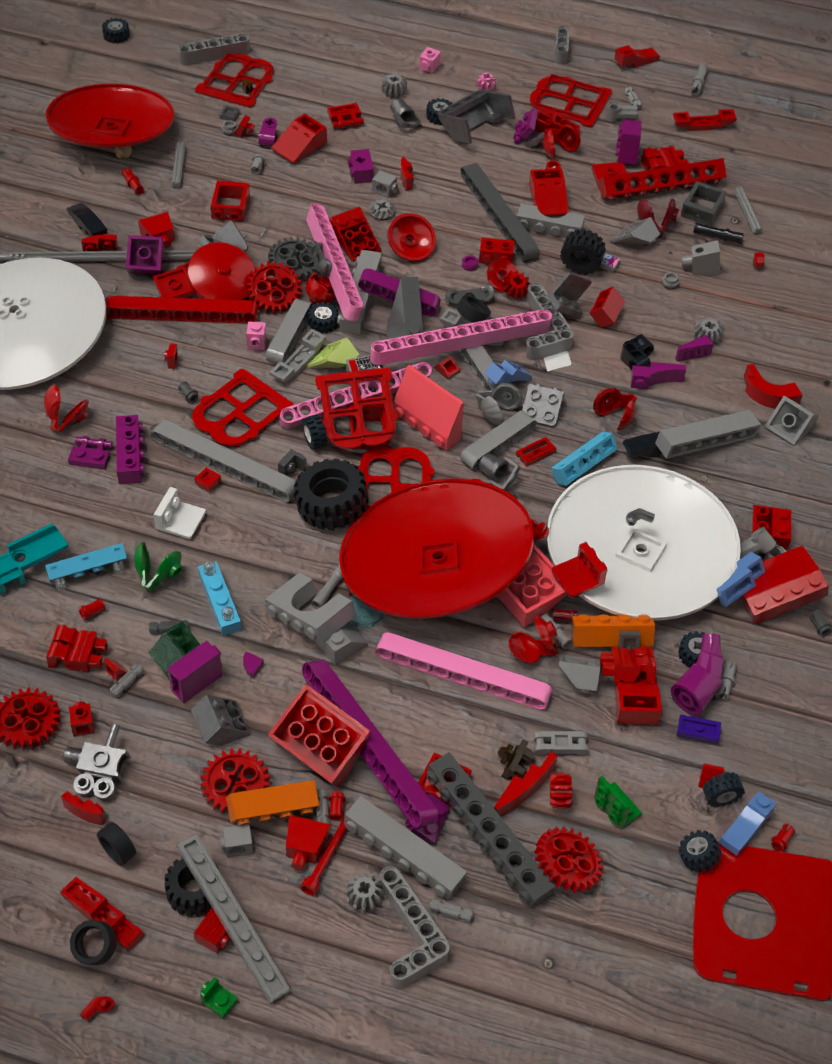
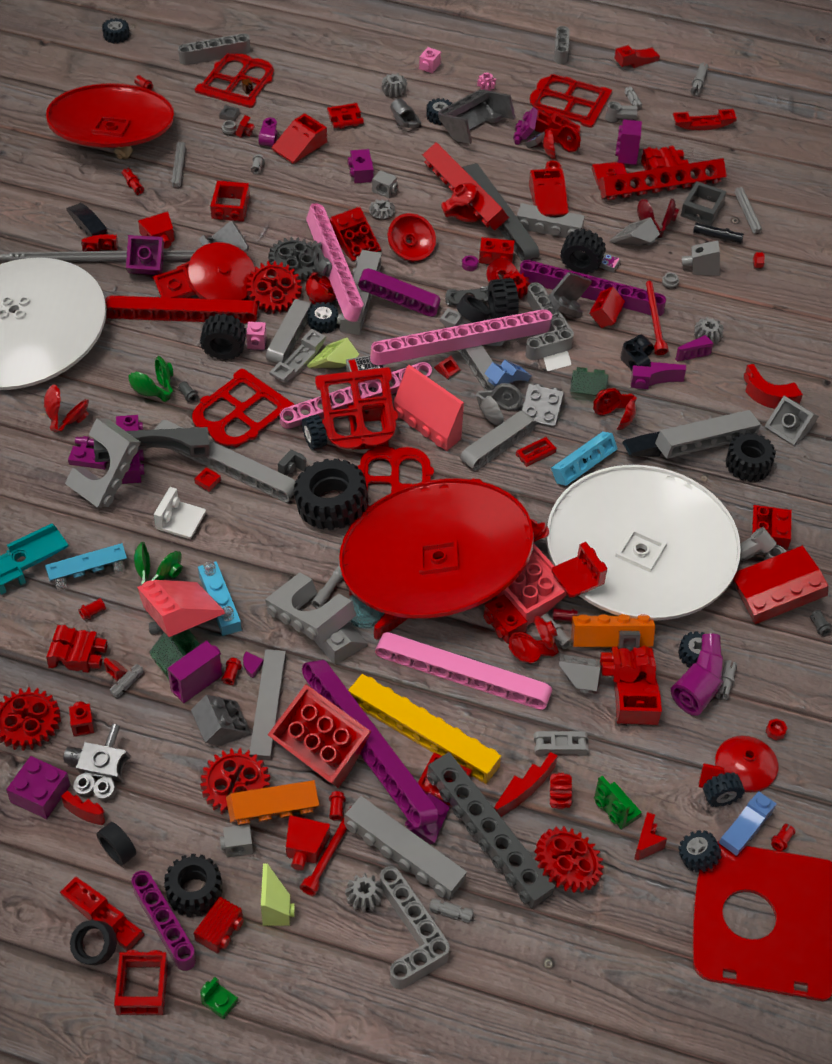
red arm [79,996,115,1022] -> none
red plate [164,343,178,369] -> none
light grey tile [176,834,291,1004] -> none
light grey axle [316,789,329,824] -> none
dark grey wedge [386,277,423,339] -> none
red slope [401,156,414,191] -> none
flat silver piece [479,454,520,491] -> none
dark brown hips [498,739,535,779] -> none
flat silver arm [626,508,655,526] -> none
dark purple plate [677,714,721,744] -> none
medium blue slope [717,552,765,607] -> none
none -> magenta brick [6,756,71,819]
none -> light grey arch [65,418,140,508]
none -> dark grey arch [94,427,209,462]
none -> red window [114,950,168,1015]
none -> green animal [128,356,173,402]
none -> magenta beam [131,871,196,971]
none -> red pin [134,75,153,90]
none -> coral slope [137,580,225,637]
none -> black tyre [200,314,247,360]
none -> red pin [221,658,242,685]
none -> light grey tile [250,649,286,760]
none -> yellowish green slope [261,864,295,926]
none -> yellow brick [348,674,501,784]
none -> red slope [374,614,408,640]
none -> red brick [422,142,509,231]
none -> red animal [441,183,479,222]
none -> red brick [483,594,528,643]
none -> black tyre [488,278,519,319]
none -> magenta beam [520,260,666,316]
none -> clear green slope [570,367,609,395]
none -> red slope [634,812,667,861]
none -> red piece [646,281,669,355]
none -> red dish [715,736,778,793]
none -> black tyre [726,433,776,482]
none -> red tile [765,719,788,740]

